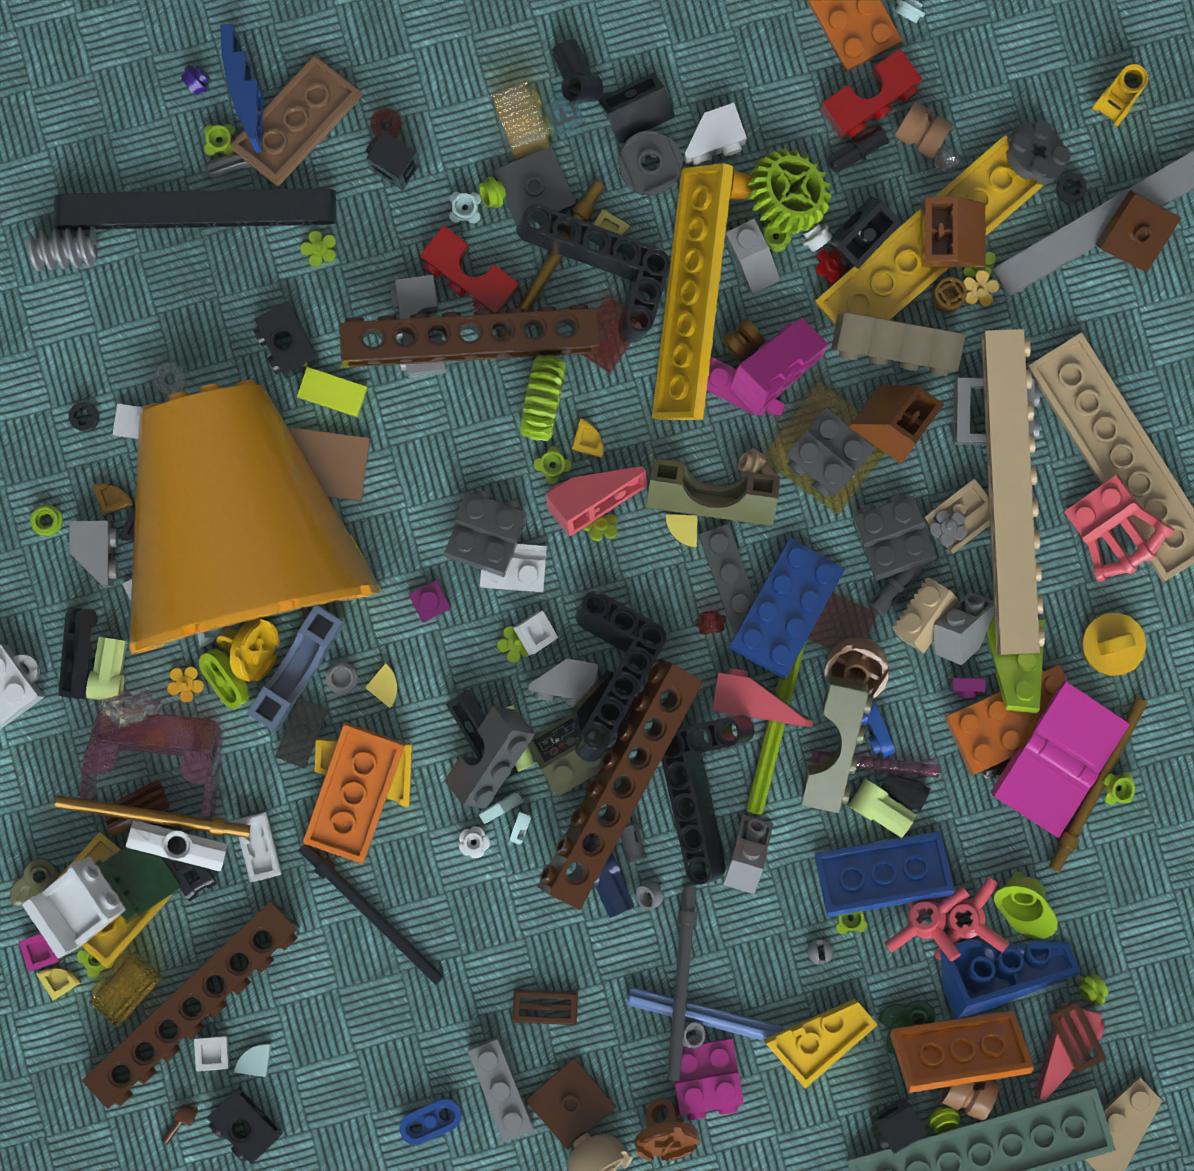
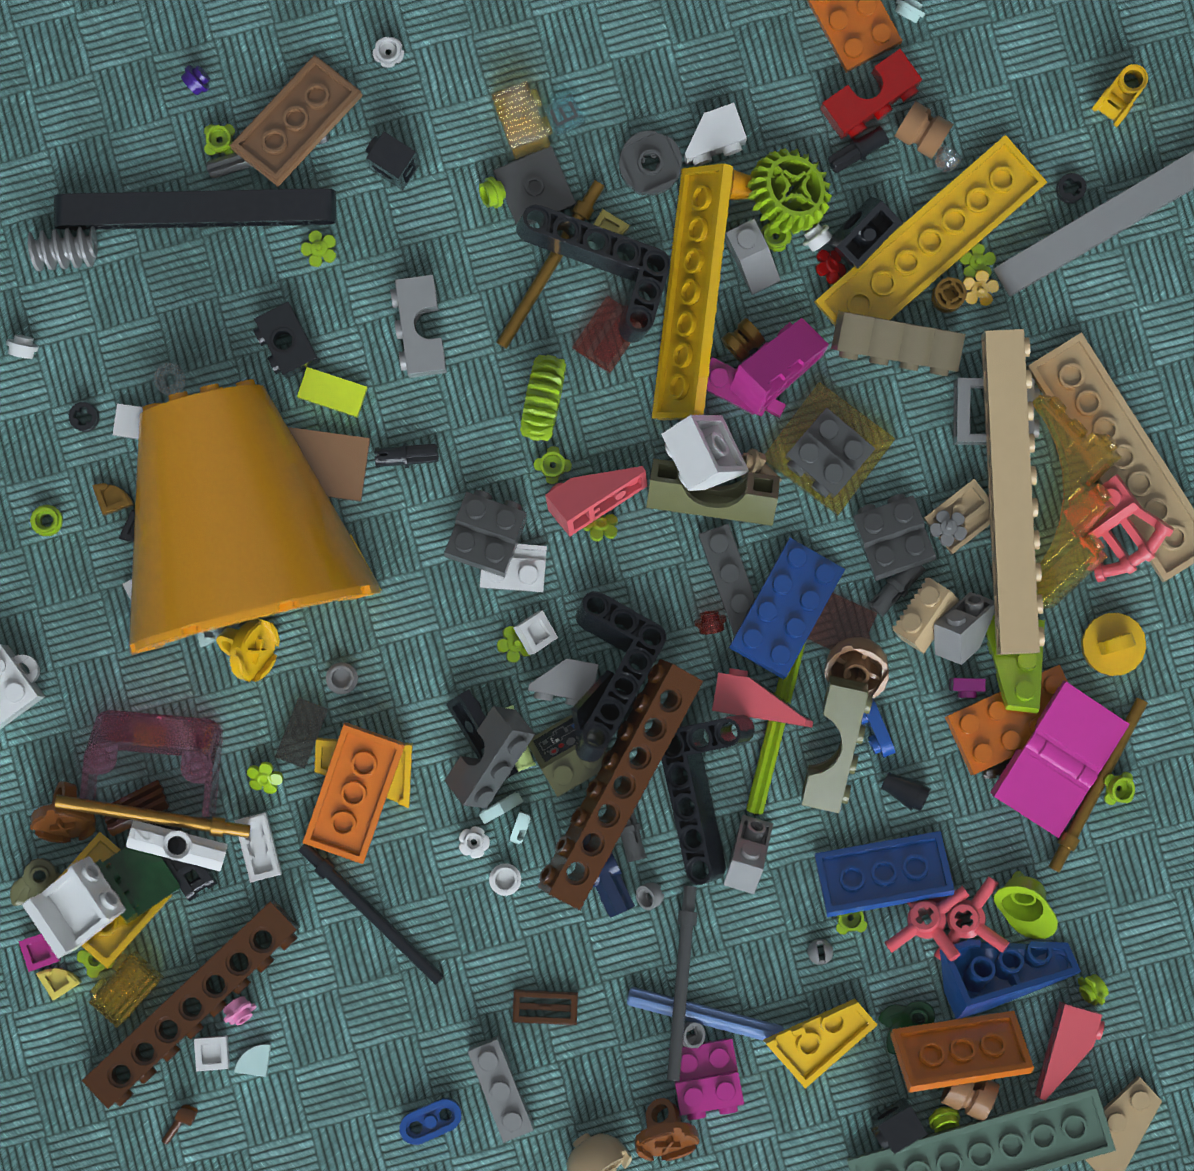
black plate [58,607,98,699] -> none
light grey slope [69,521,119,586] -> none
yellowish green piece [86,637,127,703] -> none
clear plate [100,690,162,728] -> none
yellow plant [167,666,204,702] -> none
lime plate [199,648,250,709] -> none
black brick [207,1087,283,1165] -> none
blue slope [220,24,263,153] -> none
sand blue arch [246,605,346,731] -> none
reddish brown brick [339,305,600,368] -> none
light yellow tile [365,663,397,708] -> none
clear red plate [370,108,402,138] -> none
magenta plate [408,580,452,623] -> none
red arch [420,226,520,314] -> none
light aqua plate [449,192,481,224] -> none
reddish brown plate [525,1057,616,1150] -> none
black piece [551,39,603,102] -> none
yellow tile [572,419,603,458] -> none
black panel [598,72,675,143] -> none
light yellow tile [665,514,698,548] -> none
clear pink bar [811,750,940,778] -> none
yellowish green piece [848,779,917,838] -> none
dark orange slope [849,385,944,464] -> none
dark orange slope [921,197,986,268] -> none
dark grey plate [1006,120,1071,185] -> none
reddish brown tile [1047,999,1107,1073] -> none
reddish brown plate [1095,190,1181,273] -> none
none -> white plate [6,335,39,359]
none -> dark orange tile [30,781,96,843]
none -> bright pink plate [223,996,256,1025]
none -> lime plant [247,762,283,794]
none -> white plate [373,37,404,68]
none -> black axle [374,443,439,468]
none -> white plate [489,863,521,896]
none -> white slope [661,415,749,491]
none -> clear yellow arch [1032,394,1122,609]

